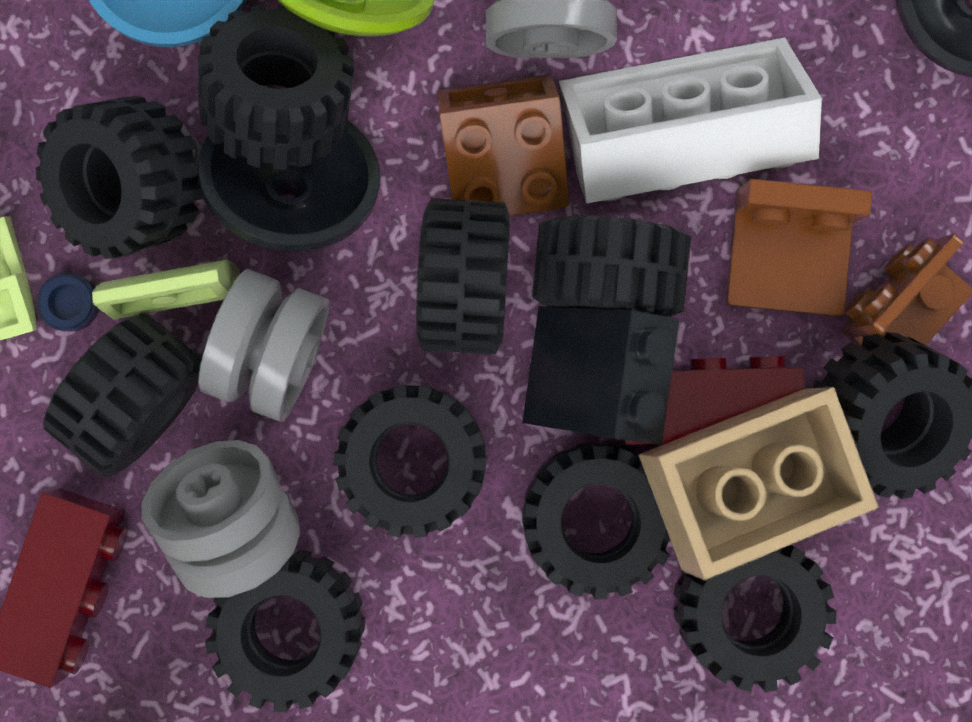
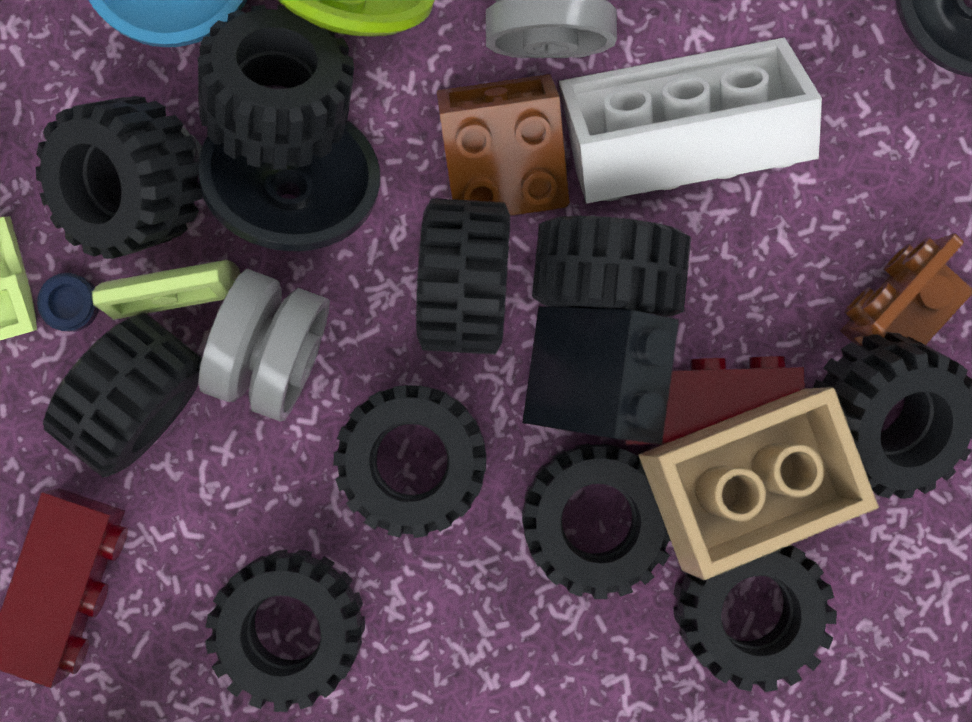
light grey wheel [142,440,301,598] -> none
dark orange bracket [726,179,872,316] -> none

